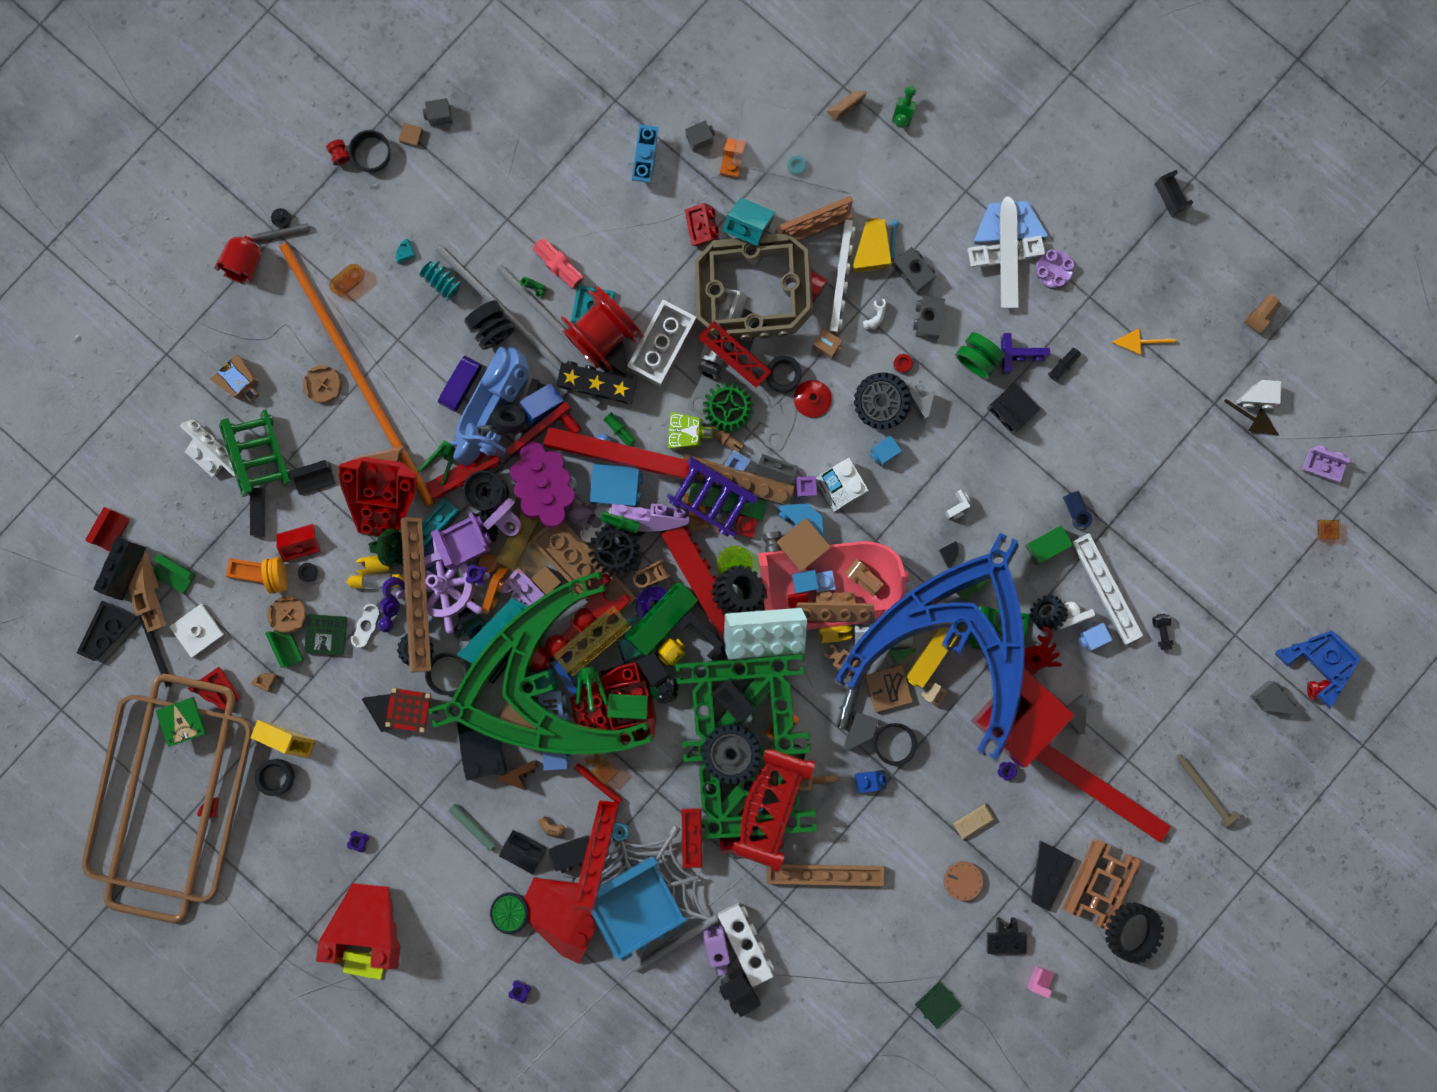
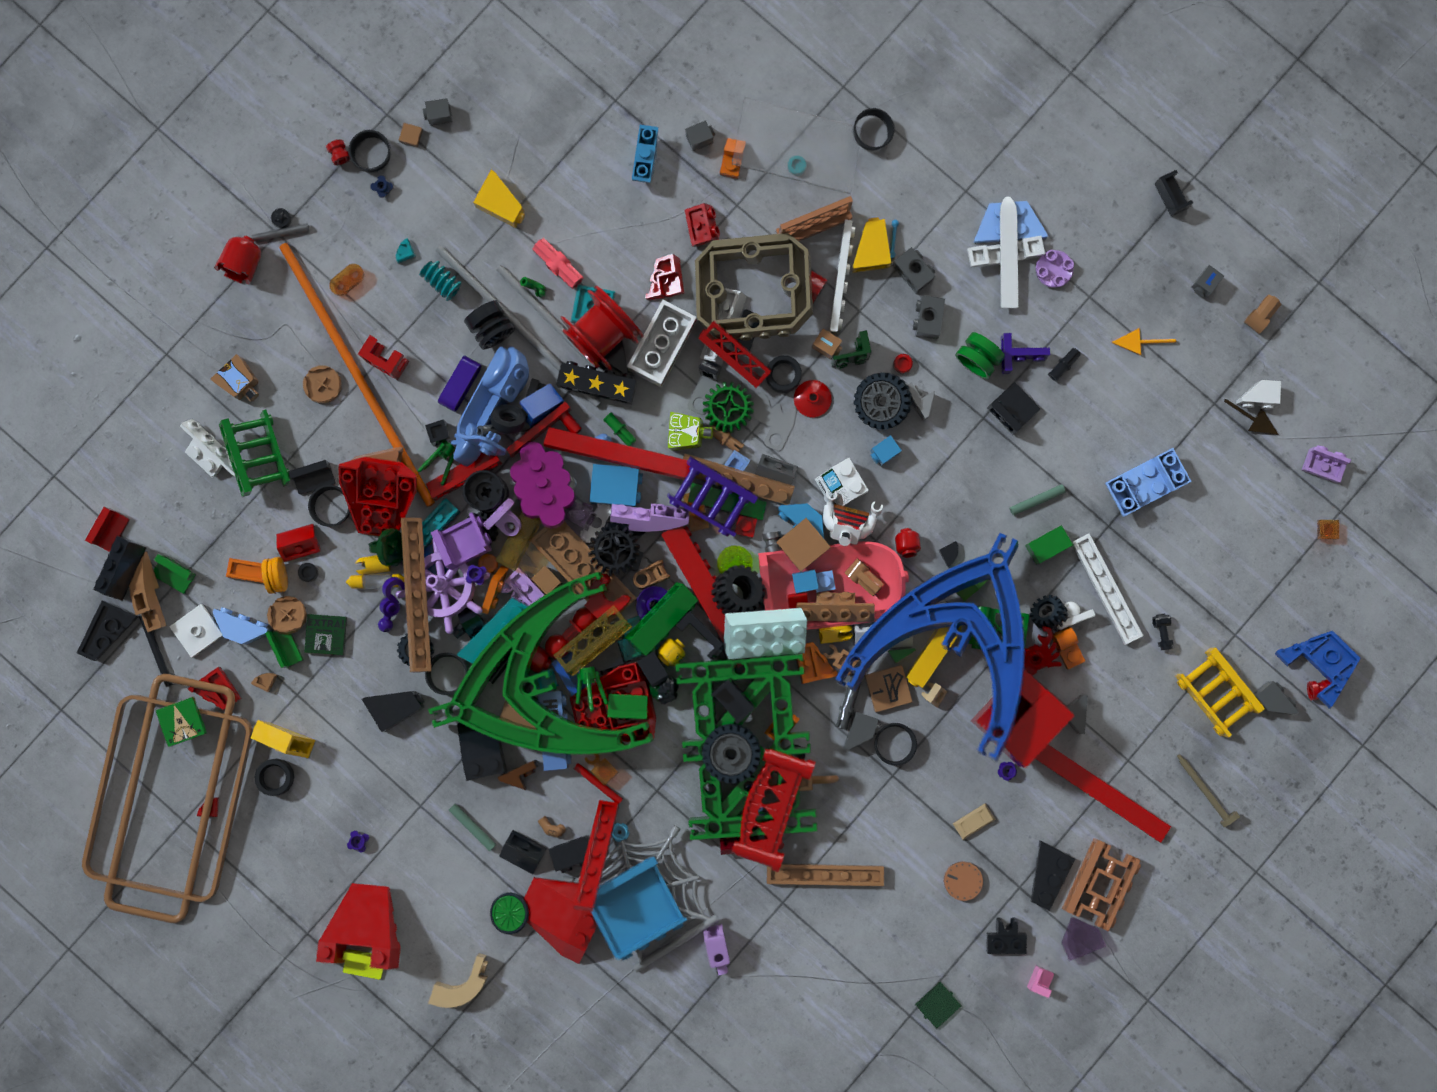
black piece [250,487,265,537] -> none
white piece [351,604,380,648] -> none
tile [385,688,431,732] -> none
dark purple plate [508,980,531,1003] -> none
green axle [600,512,640,534] -> none
red tile [681,808,703,868] -> none
white brick [718,903,775,987] -> none
black brick [719,968,761,1018] -> none
teal panel [722,197,775,246] -> none
medium lavender panel [795,476,817,499] -> none
medium nougat slope [827,91,867,121] -> none
blue bracket [855,770,887,793] -> none
white piece [863,299,886,330] -> none
green piece [891,86,917,128] -> none
white bracket [944,490,971,520] -> none
dark blue piece [1063,491,1092,530] -> none
light blue brick [1079,623,1112,651] -> none
black tyre [1105,902,1164,964] -> none
none -> light blue slope [213,607,273,645]
none -> black tyre [308,485,350,527]
none -> red panel [358,335,409,381]
none -> dark blue plate [370,175,393,198]
none -> black panel [425,419,450,446]
none -> tan arch [428,953,488,1008]
none -> yellow slope [473,170,525,228]
none -> slope [645,254,684,300]
none -> orange wing [796,642,838,684]
none -> white torso [823,490,883,546]
none -> dark green bracket [831,330,872,369]
none -> black tyre [853,108,895,151]
none -> red head [895,528,921,558]
none -> sand green piece [1009,484,1066,516]
none -> orange plate [1052,627,1085,670]
none -> clear purple plate [1061,917,1106,961]
none -> light blue slope [1105,448,1192,517]
none -> yellow fence [1175,647,1265,737]
none -> dark grey brick [1191,265,1224,298]

